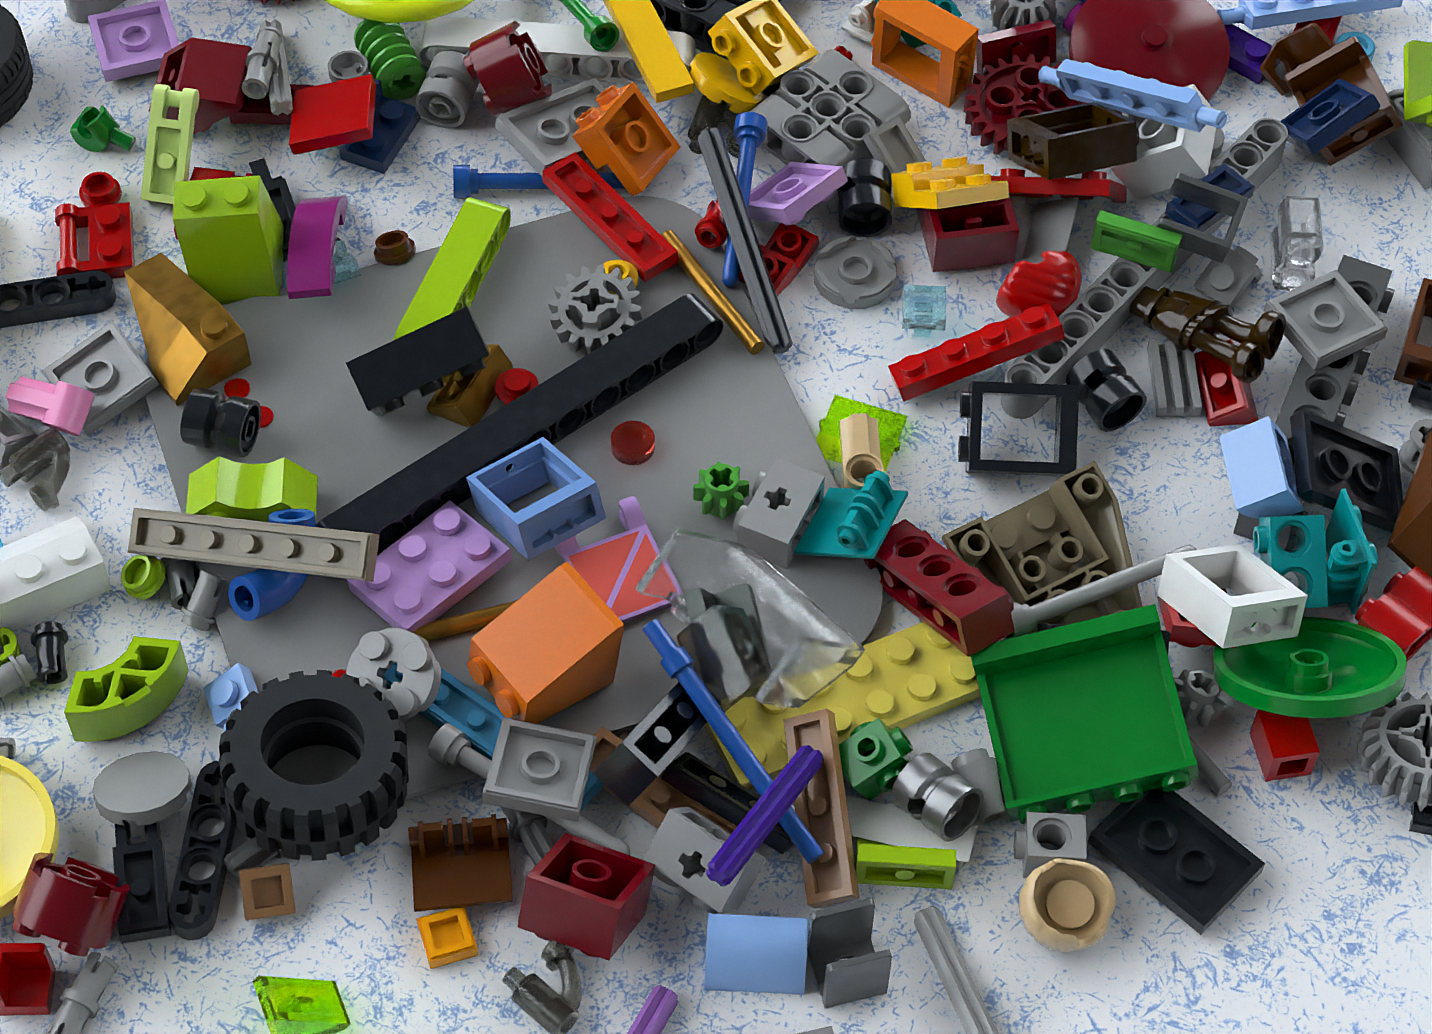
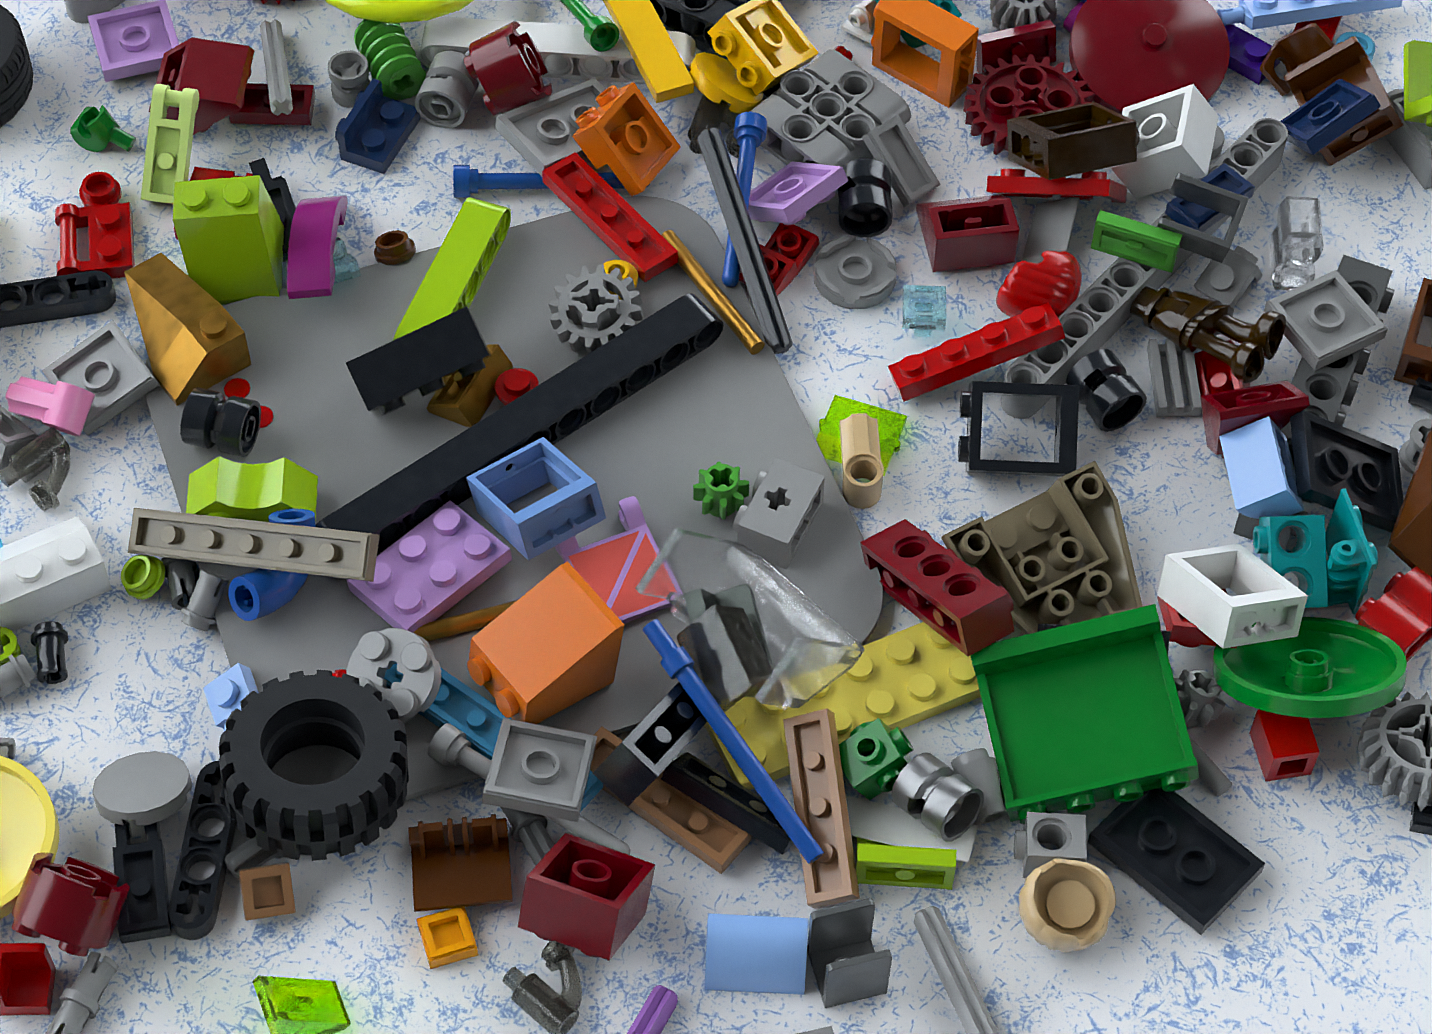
lime brick [64,636,189,742] -> none
light grey pin [242,26,283,99] -> none
red tile [289,74,376,155] -> none
clear red tile [611,420,655,465] -> none
light grey brick [642,806,767,914] -> none
red pin [695,199,728,249] -> none
dark purple axle [706,745,823,886] -> none
teal hinge [794,470,908,559] -> none
yellow plate [891,156,1009,209] -> none
light grey piece [1004,545,1197,640] -> none
light blue plate [1038,59,1227,133] -> none
none -> dark red slope [1200,380,1310,459]

